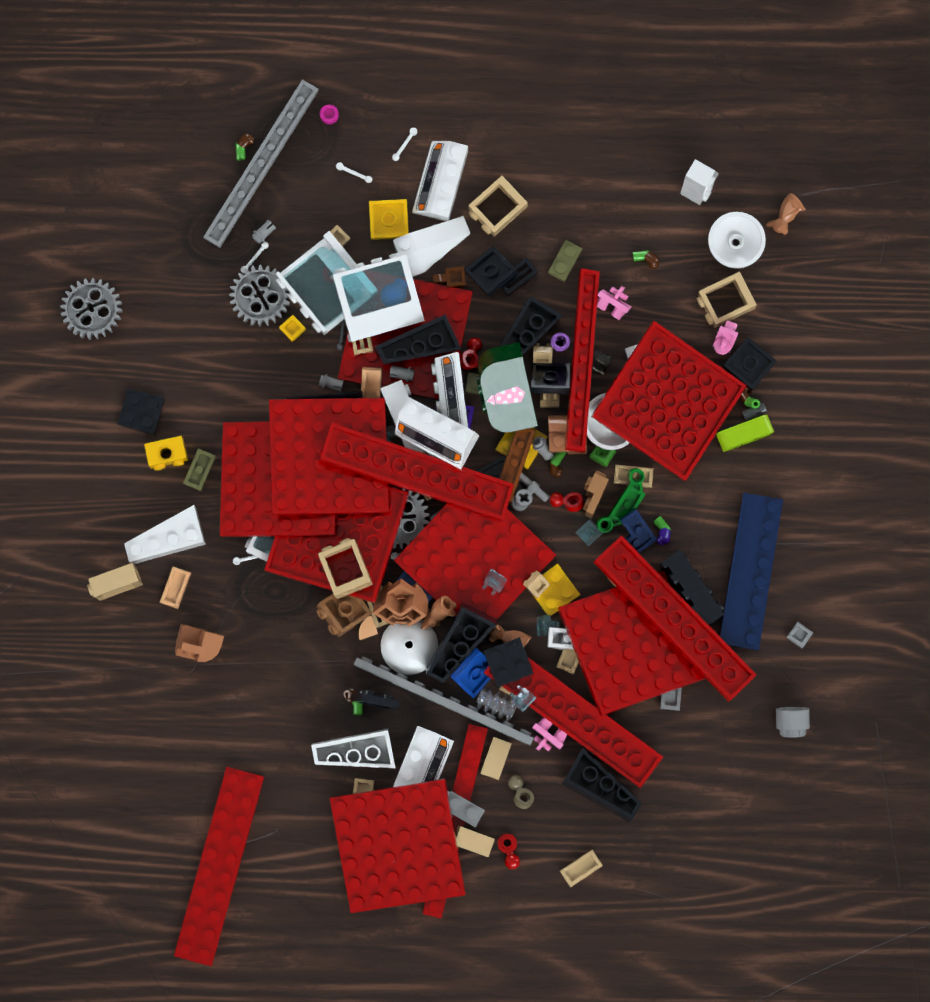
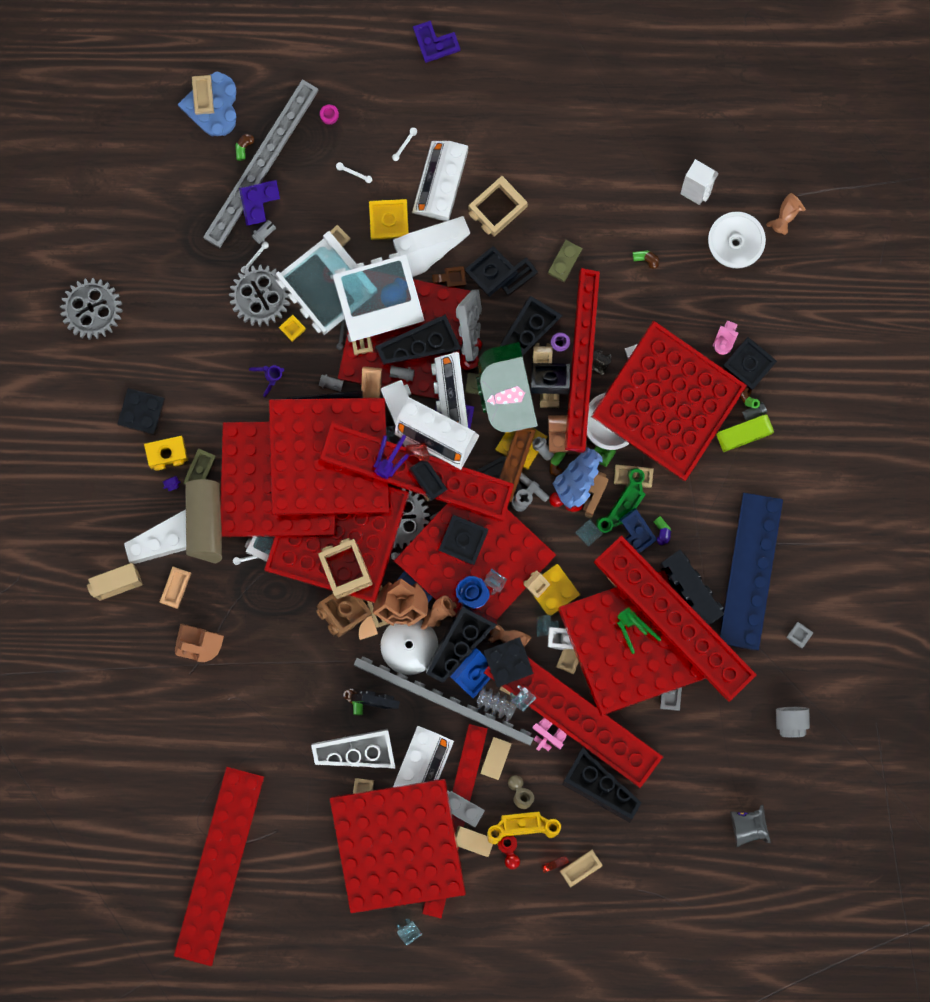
bright pink hips [597,286,632,320] -> none
tan window [696,271,757,328] -> none
none -> dark purple plate [162,476,181,491]
none -> medium blue plate [178,72,237,136]
none -> dark tan brick [186,479,222,564]
none -> tan tile [192,75,214,115]
none -> dark purple plate [239,180,280,225]
none -> dark purple plant [249,365,284,397]
none -> dark purple plant [373,435,409,479]
none -> clear light blue tile [397,919,422,946]
none -> clear red tile [406,443,429,461]
none -> black tile [409,458,448,501]
none -> dark purple plate [413,21,460,63]
none -> black plate [438,515,489,565]
none -> light grey plate [456,289,482,361]
none -> blue hat [456,576,490,608]
none -> yellow plate [487,812,561,844]
none -> clear red tile [541,856,569,873]
none -> medium blue plate [552,447,603,509]
none -> green plant [617,607,661,654]
none -> dark grey hat [730,804,771,847]

